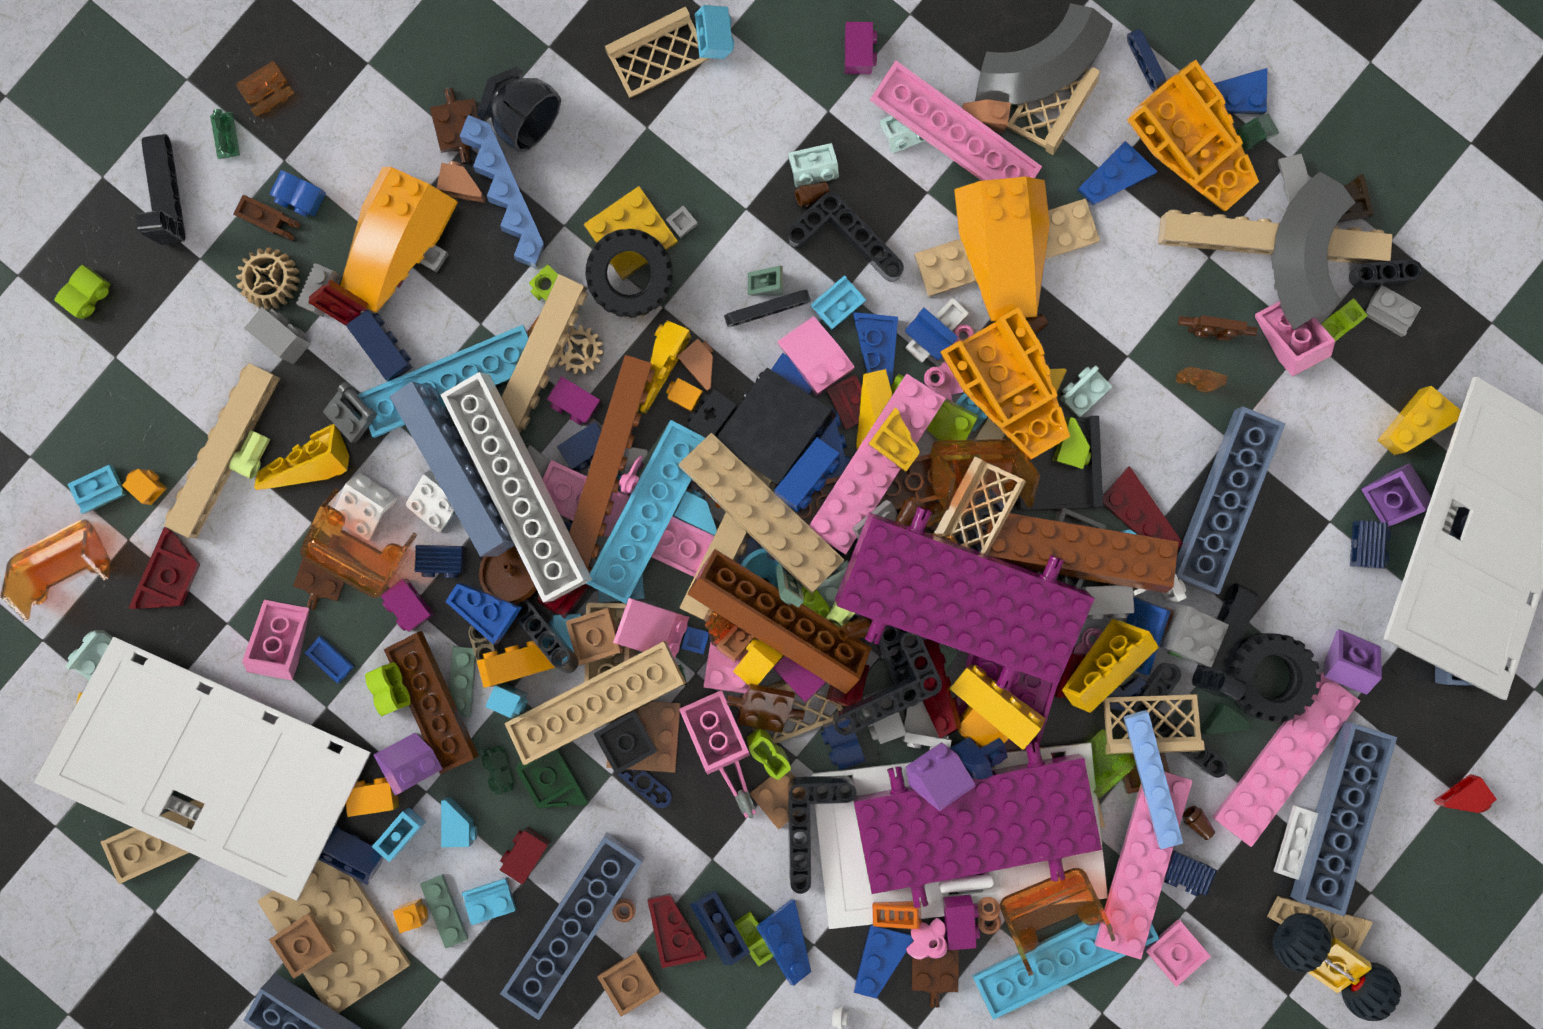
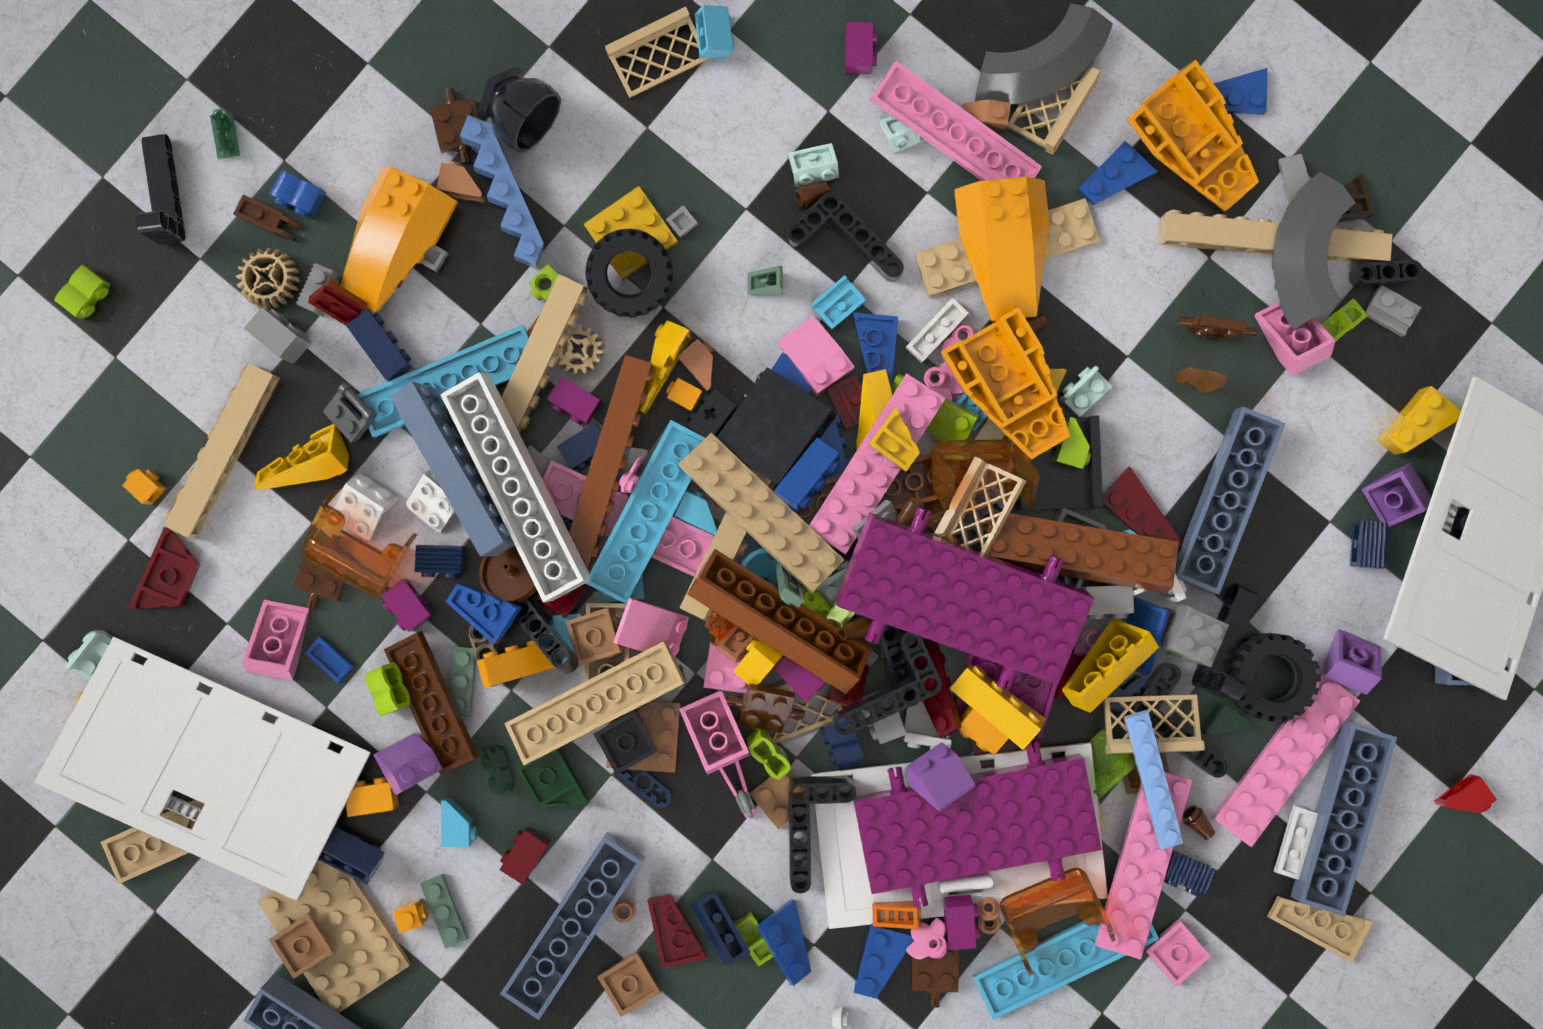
clear orange windscreen [1,519,110,622] -> none
medium azure plate [68,465,126,514] -> none
yellowish green piece [229,430,270,479] -> none
clear orange plate [235,61,294,116] -> none
medium azure brick [372,807,426,862] -> none
medium azure plate [461,877,517,925] -> none
medium azure brick [485,683,529,718] -> none
blue plate [682,626,710,654] -> none
black beam [724,290,811,327] -> none
blue panel [905,307,958,360] -> none
dark blue brick [950,737,1008,779] -> none
dark blue beam [1127,29,1166,92] -> none
clear green slope [1235,113,1279,152] -> none
black plate [1273,913,1401,1021] -> none

